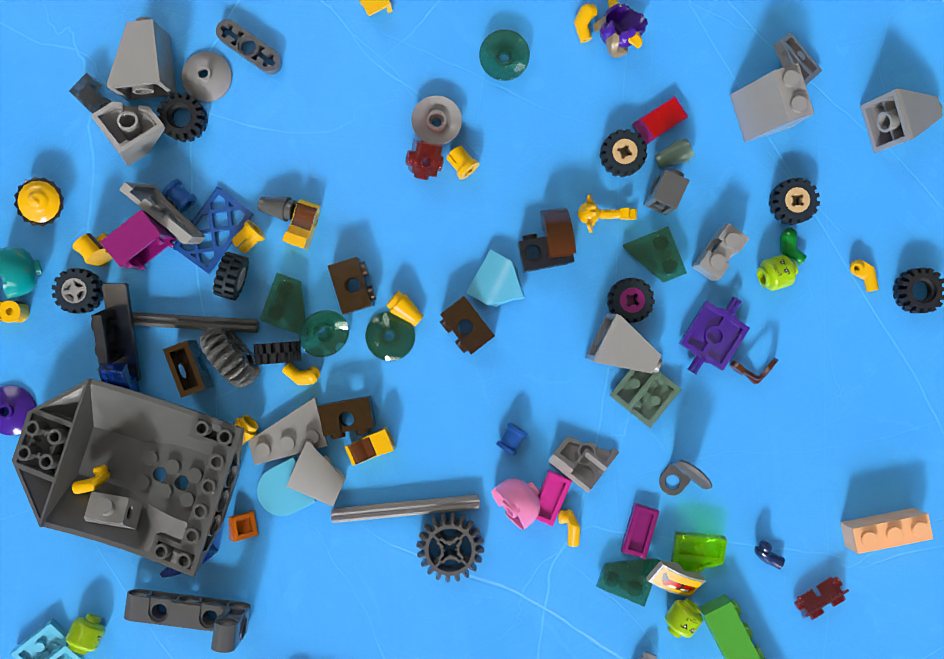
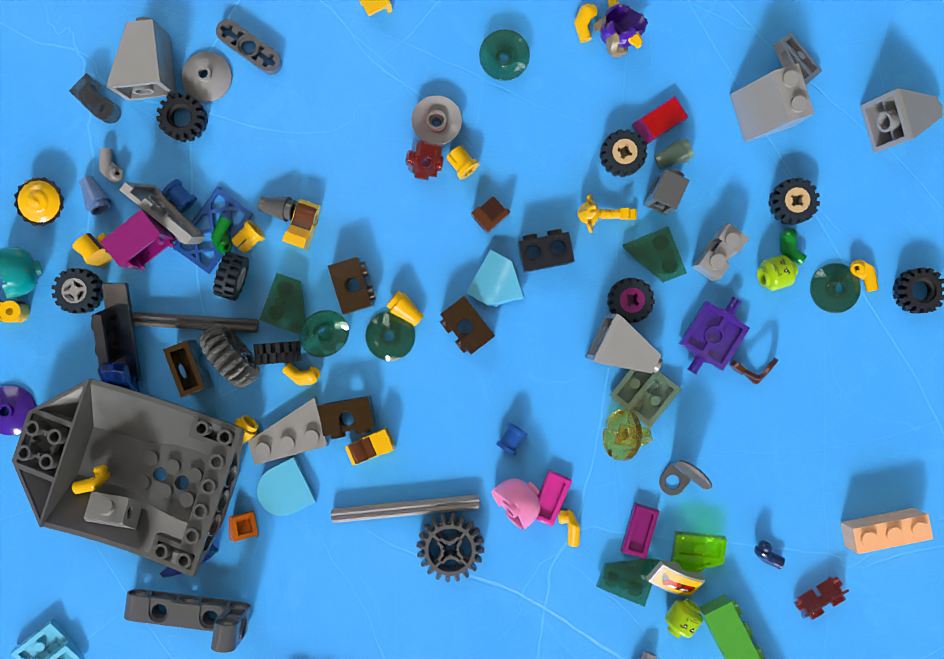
lime head [65,613,106,655] -> none
light grey slope [90,101,165,166] -> none
light grey slope [286,438,346,507] -> none
reddish brown brick [540,208,576,258] -> none
light grey slope [548,437,619,493] -> none
none -> medium blue cone [79,176,111,215]
none -> light grey arm [99,148,124,183]
none -> green arm [211,216,233,254]
none -> reddish brown panel [471,197,511,235]
none -> clear yellow tile [603,409,653,461]
none -> clear green dish [810,263,861,313]

